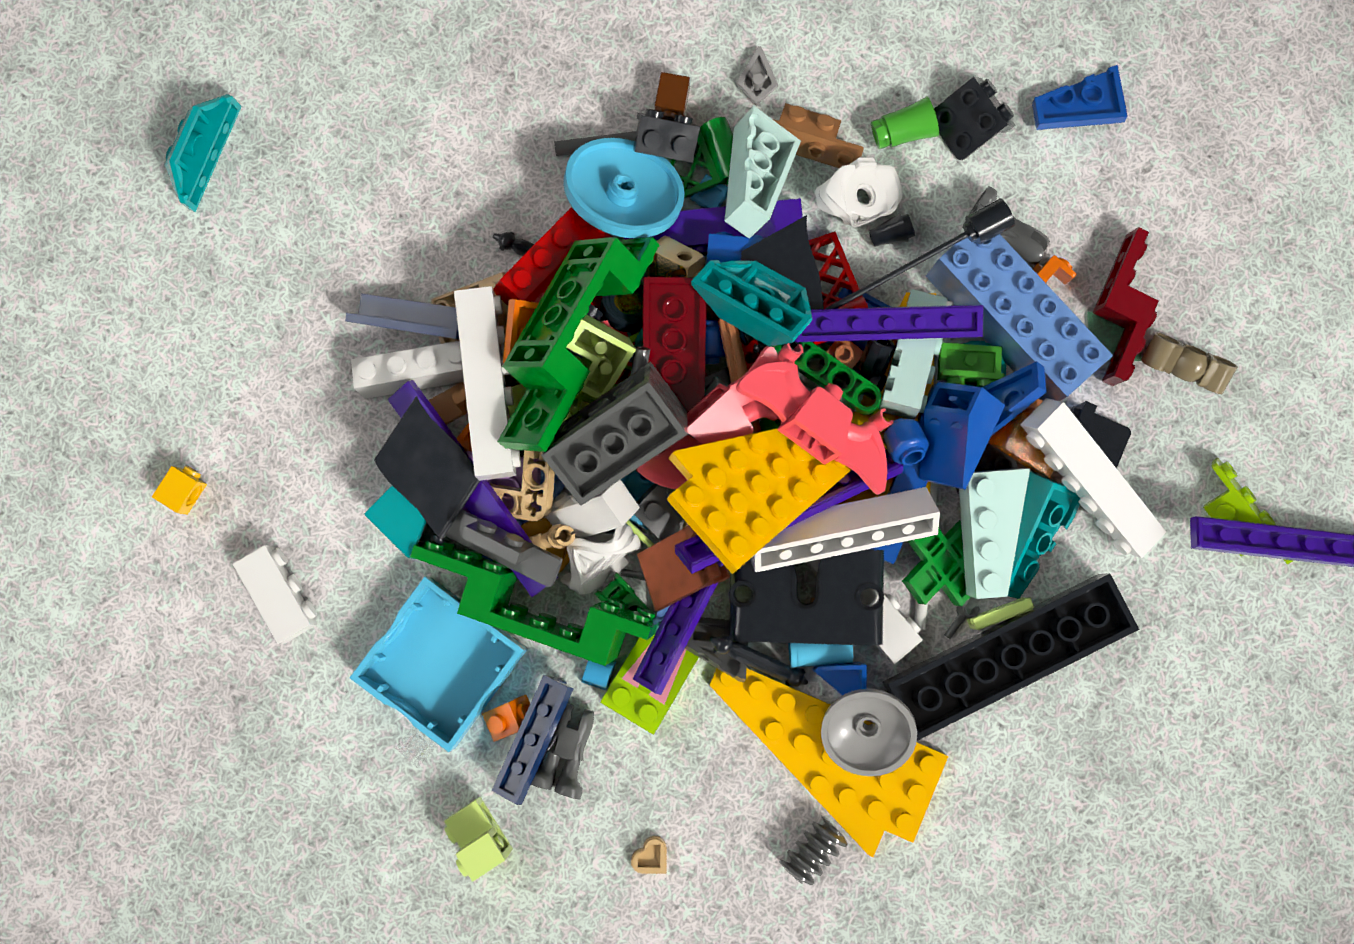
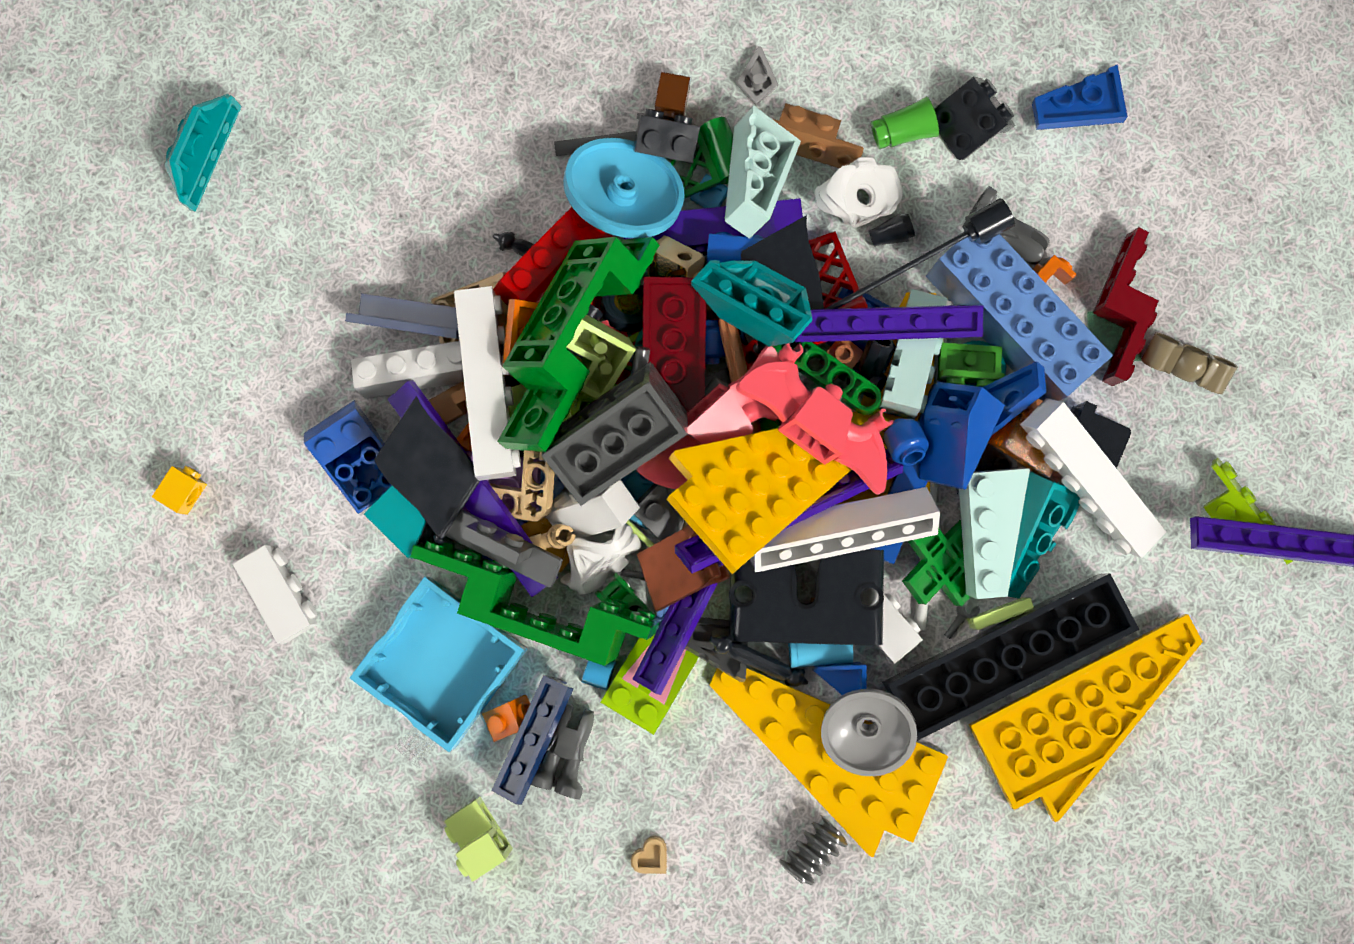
none -> blue slope [304,400,392,514]
none -> yellow wing [968,614,1203,823]

